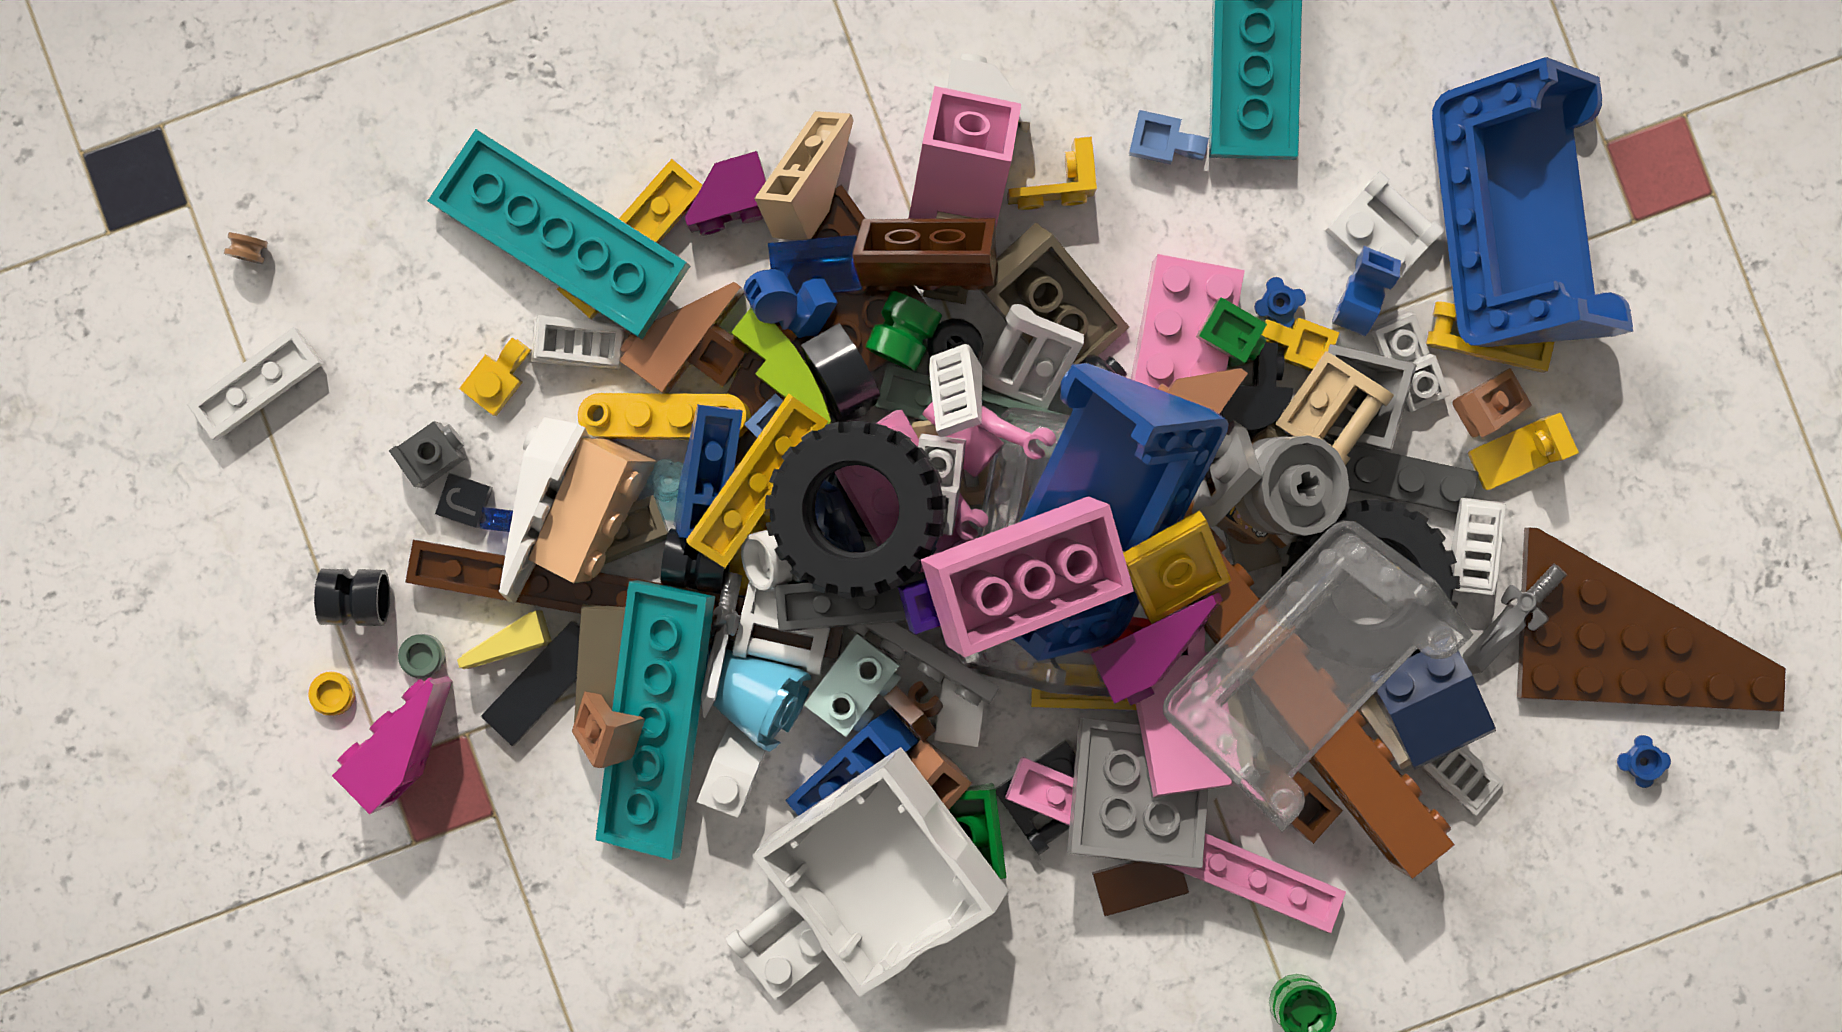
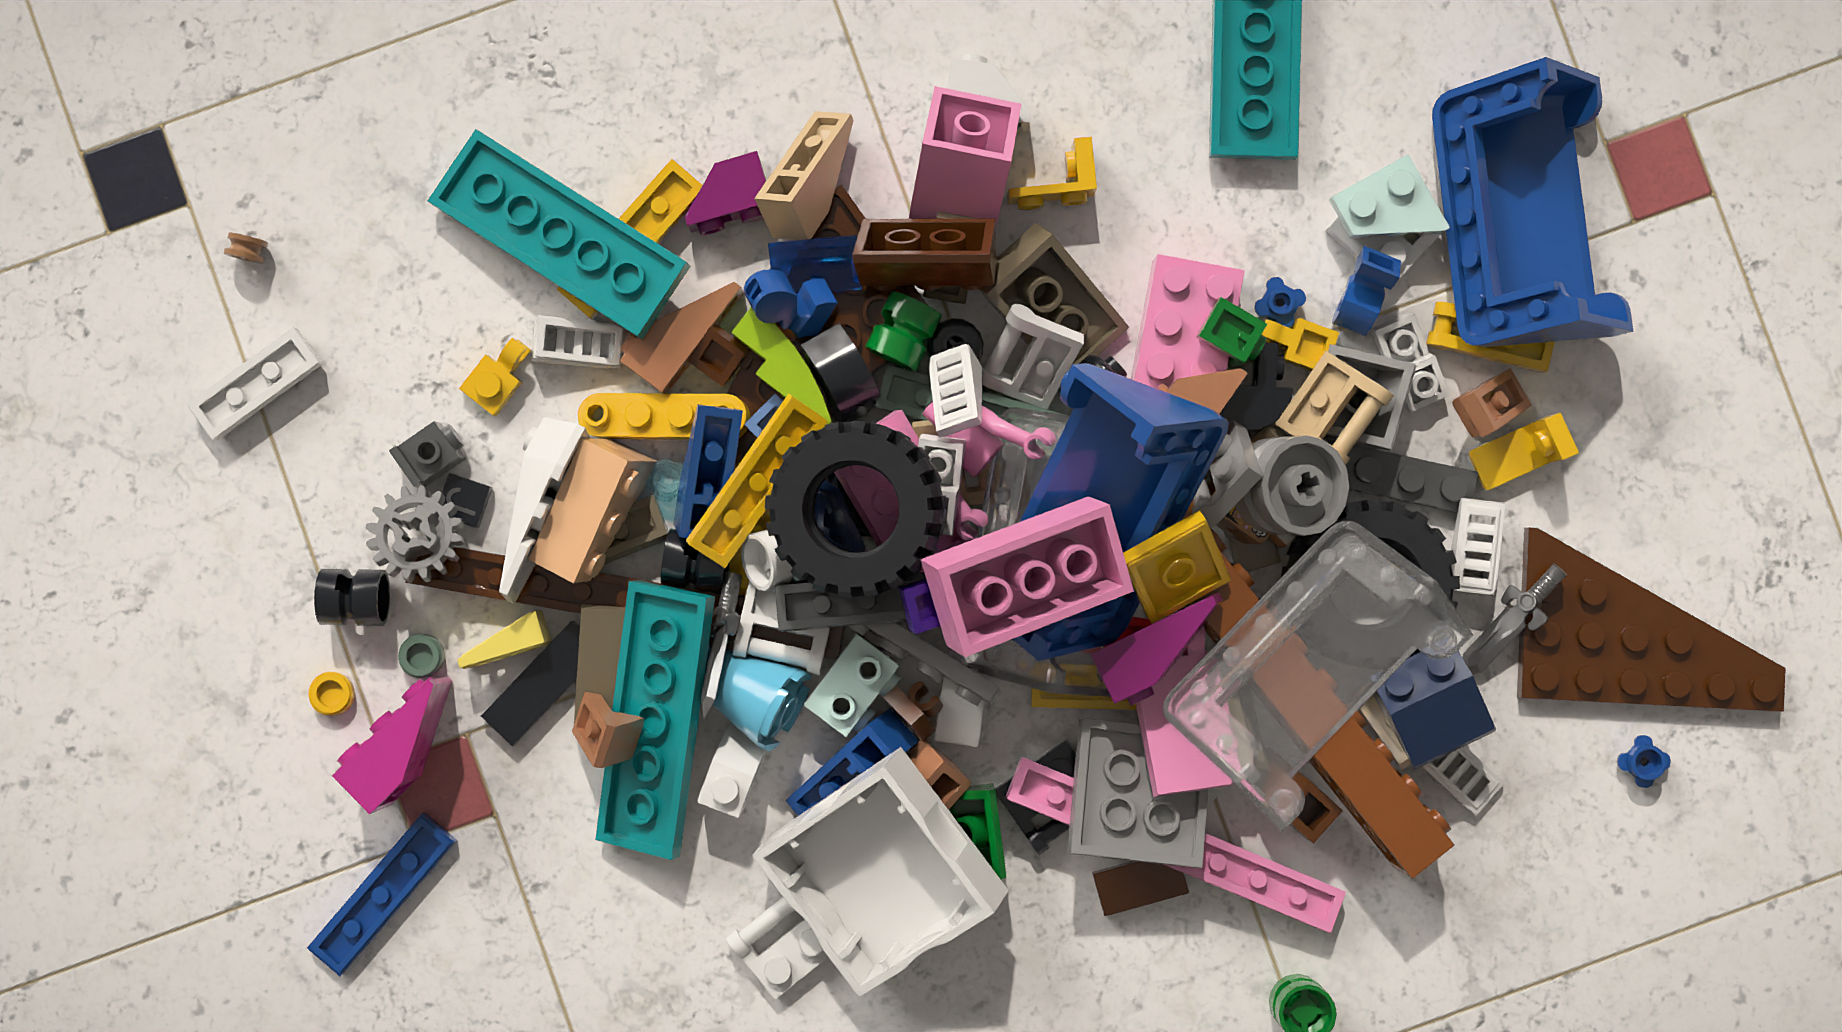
clear blue bush [480,507,513,532] -> none
medium blue plate [1129,110,1209,165] -> none
none -> blue tile [307,812,458,977]
none -> light grey gear [366,485,466,583]
none -> light aqua wing [1329,154,1450,238]

